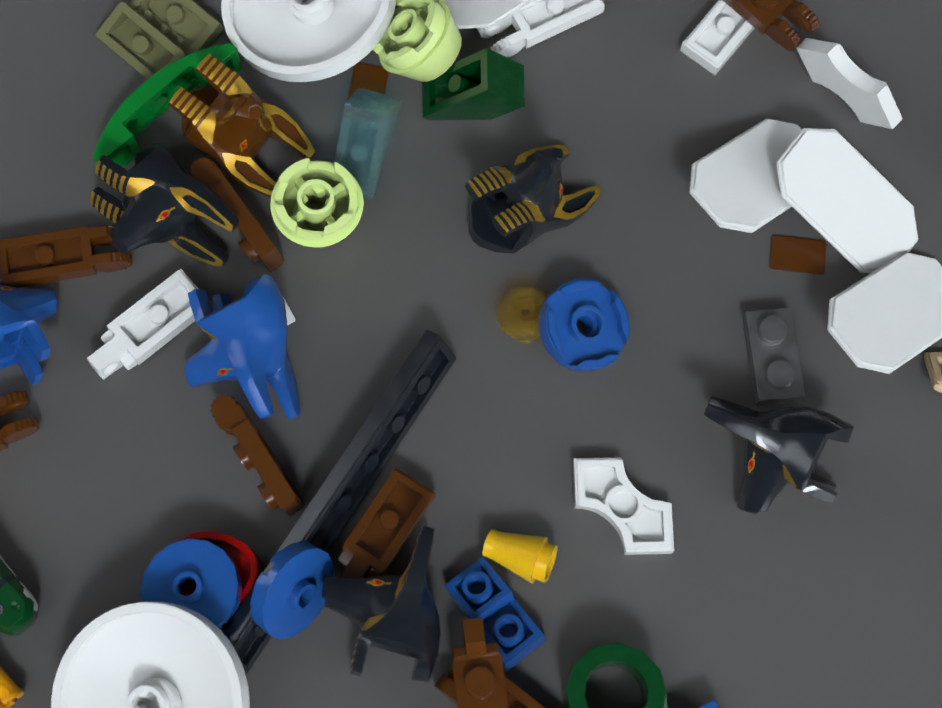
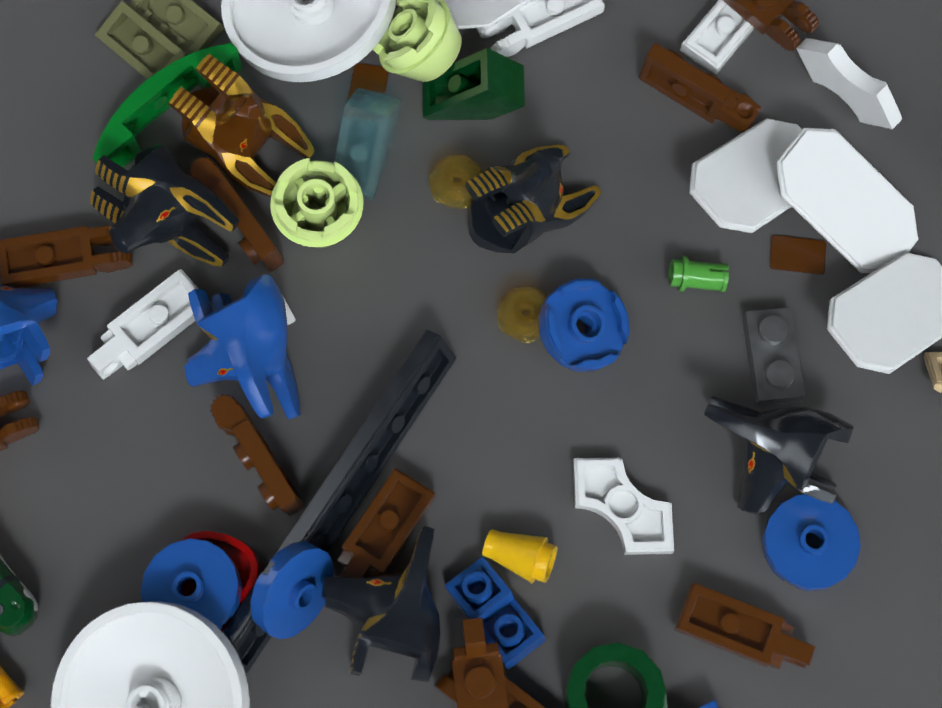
none -> clear yellow plate [428,154,483,209]
none -> reddish brown hinge [638,43,761,133]
none -> bright green pin [668,255,729,292]
none -> reddish brown hinge [674,582,816,669]
none -> blue plate [762,494,861,591]

